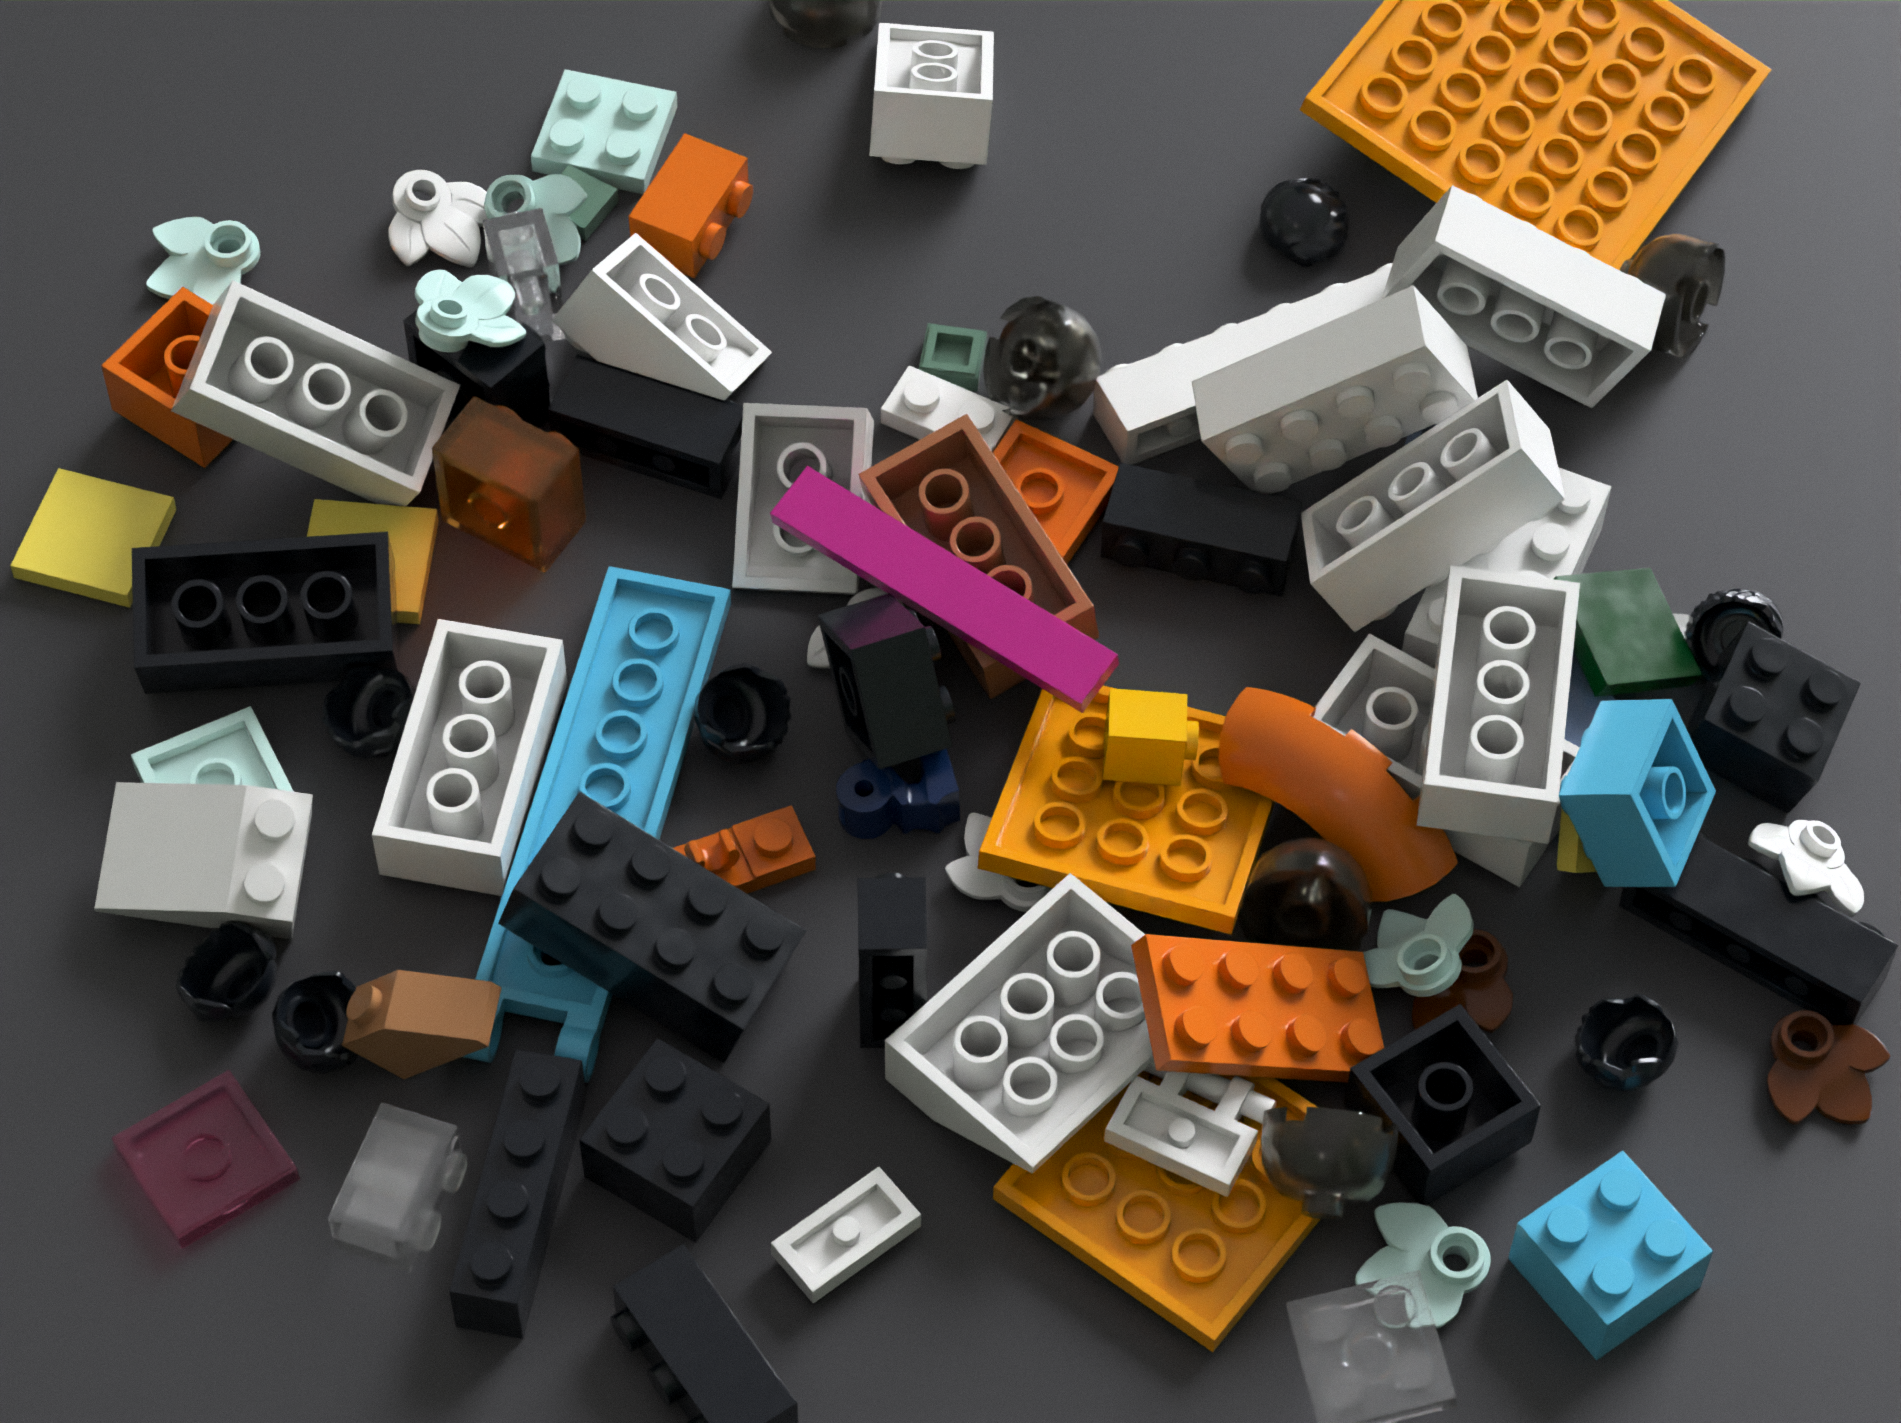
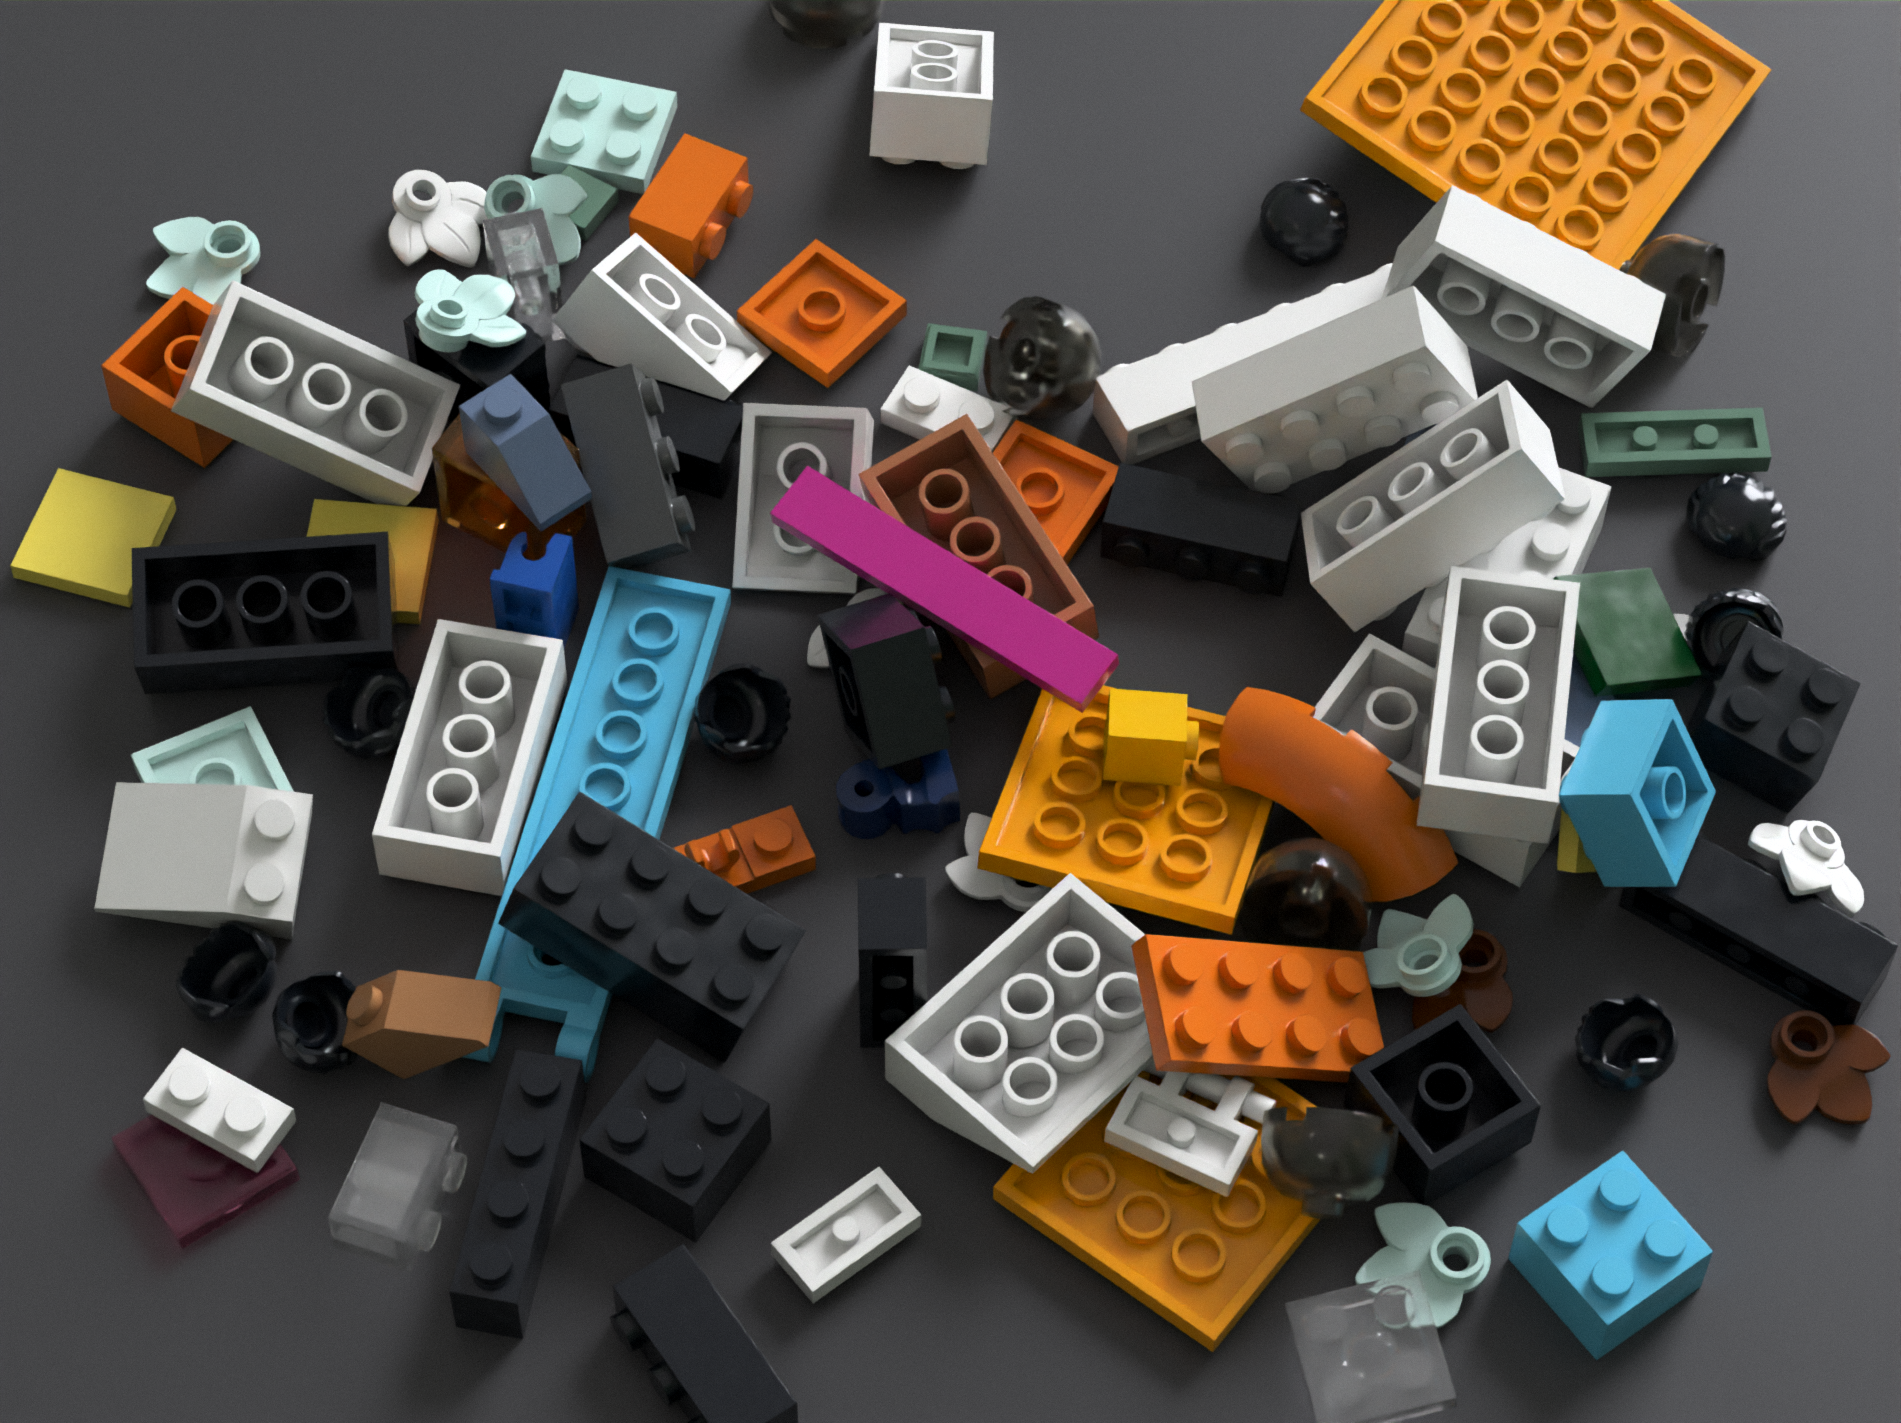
none -> white plate [143,1048,296,1173]
none -> sand blue slope [459,374,592,531]
none -> blue hinge [489,532,579,649]
none -> dark grey brick [561,363,695,570]
none -> orange plate [737,239,907,388]
none -> sand green plate [1578,408,1772,477]
none -> black hair [1686,473,1787,561]

